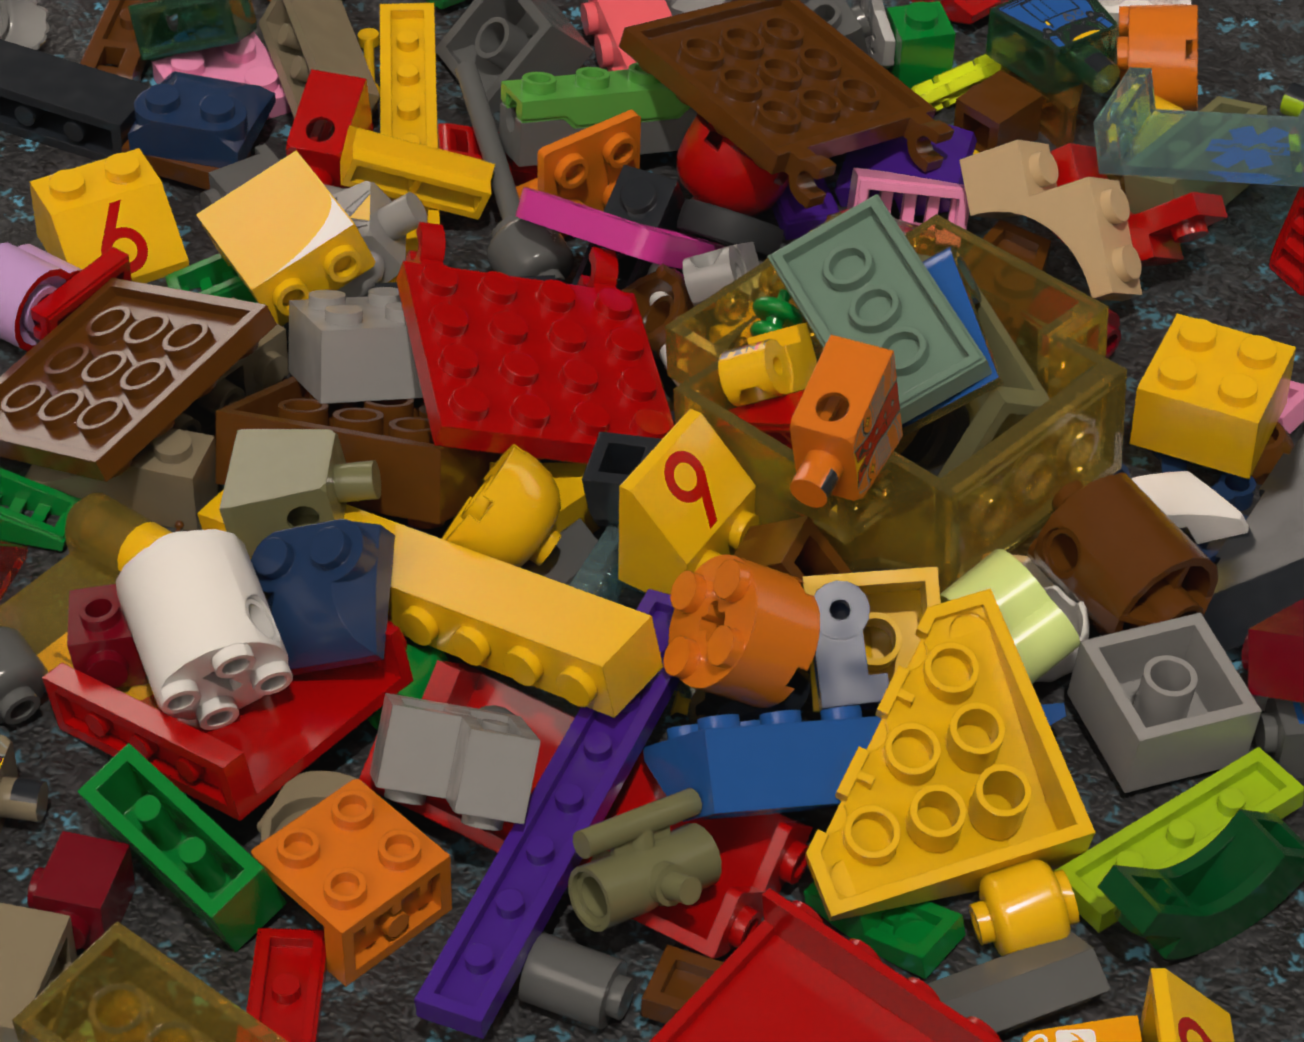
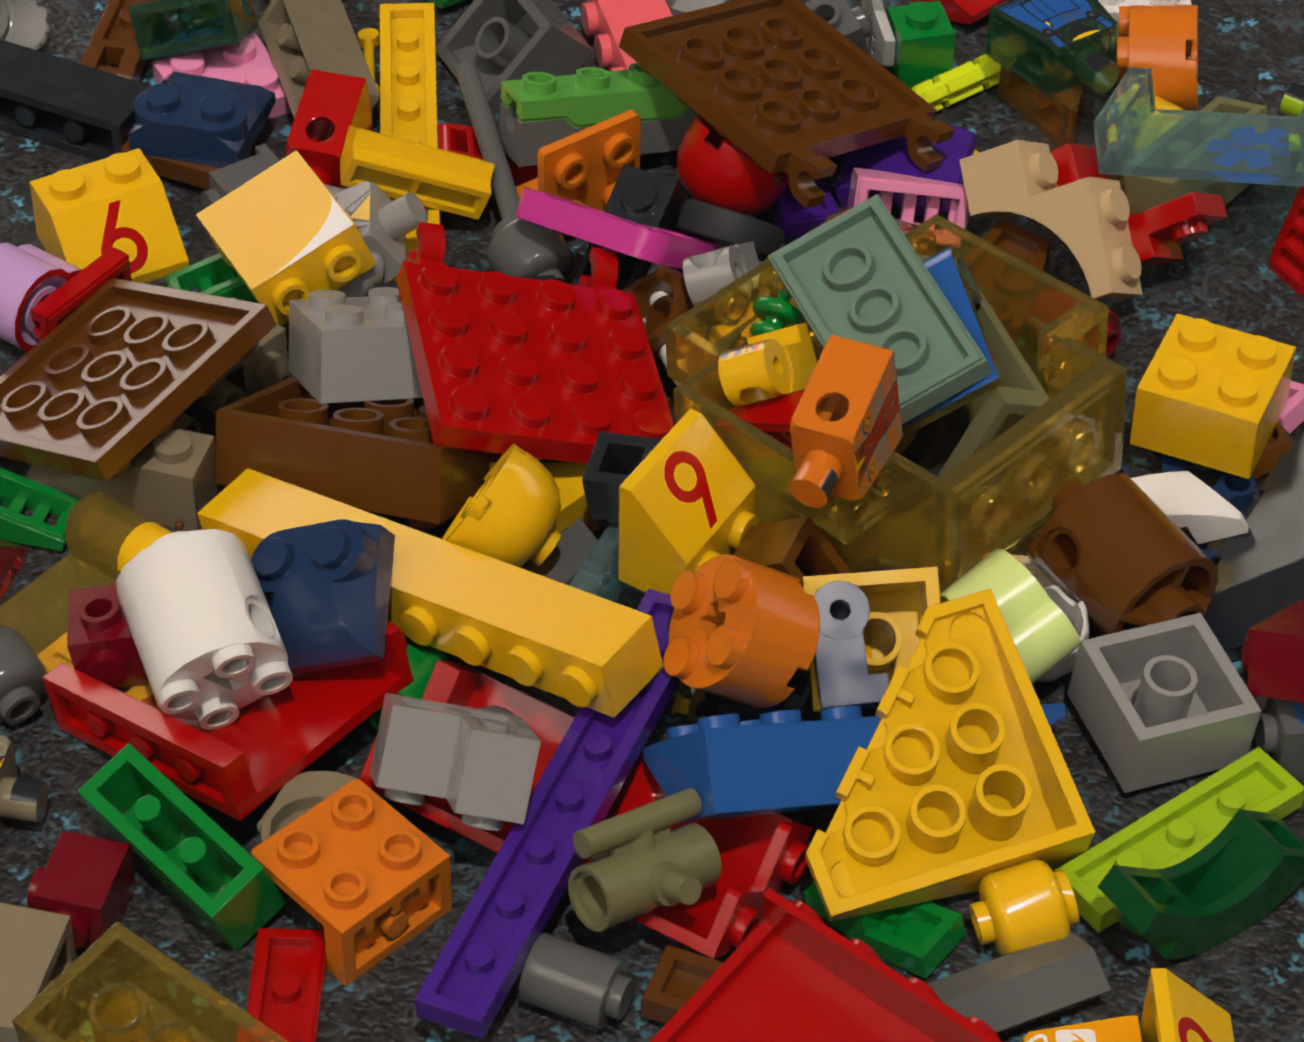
olive torso [219,429,381,557] -> none
reddish brown brick [954,70,1044,152] -> none

